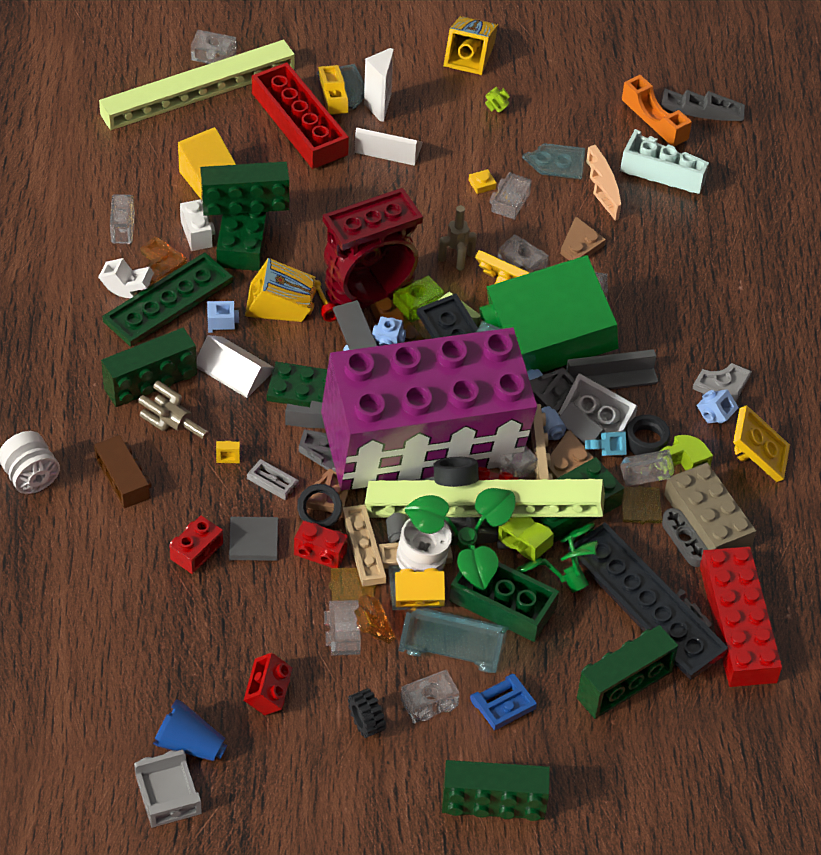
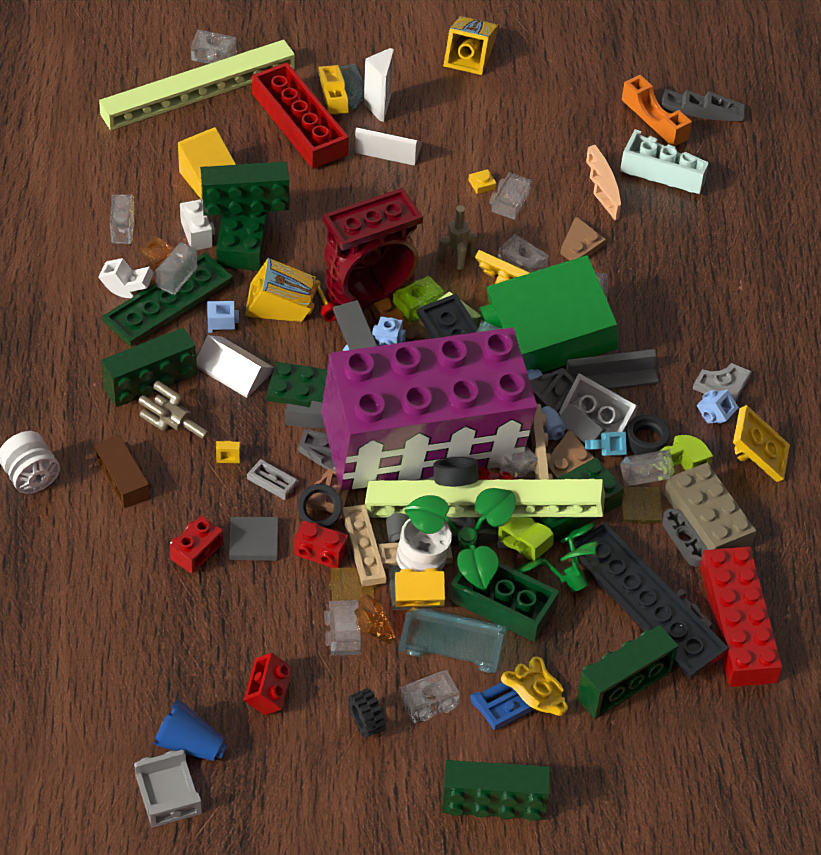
lime gear [485,87,510,112] -> none
clear light blue tile [522,143,585,179] -> none
none -> clear brick [155,242,197,294]
none -> yellow tile [501,657,568,716]

